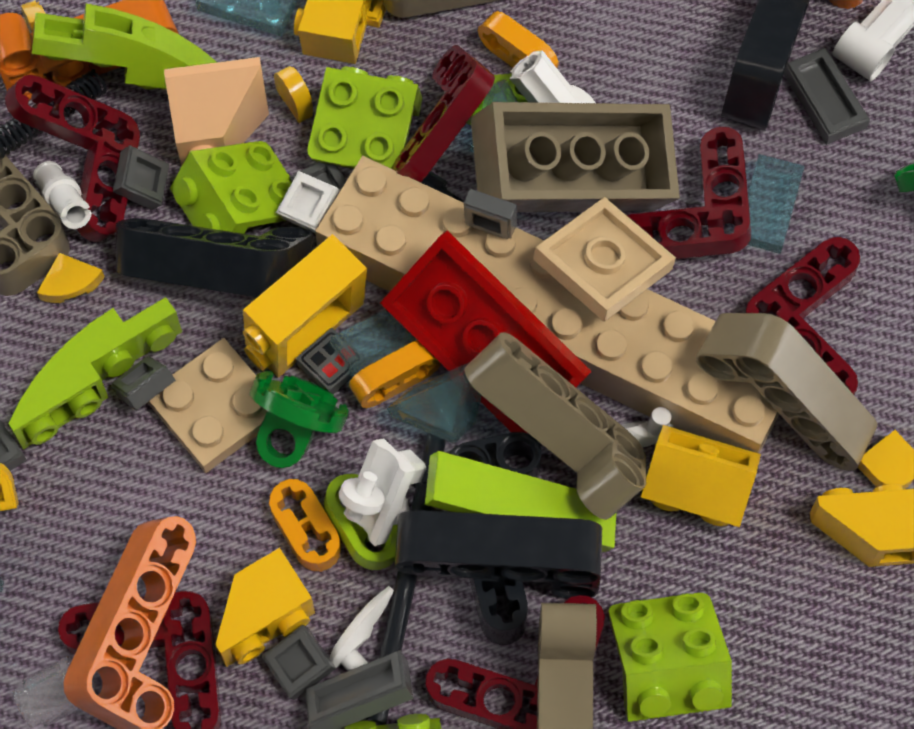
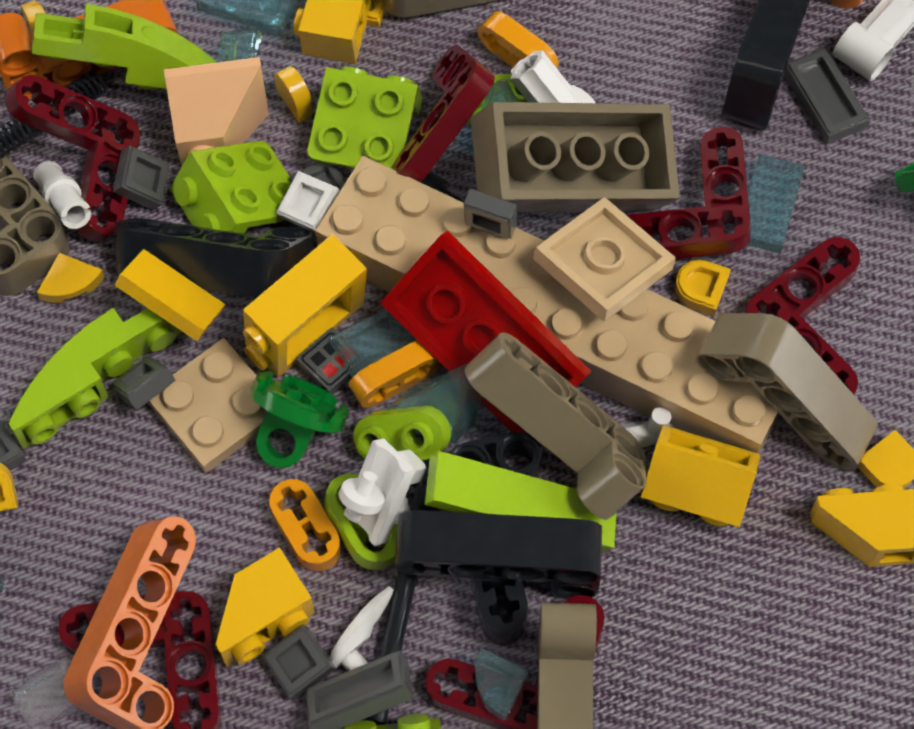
lime bracket [609,593,732,722] -> none
none -> yellow tile [115,249,225,342]
none -> clear light blue tile [220,28,262,62]
none -> lime plate [353,405,451,460]
none -> clear light blue tile [475,648,529,722]
none -> yellow tile [675,260,731,317]

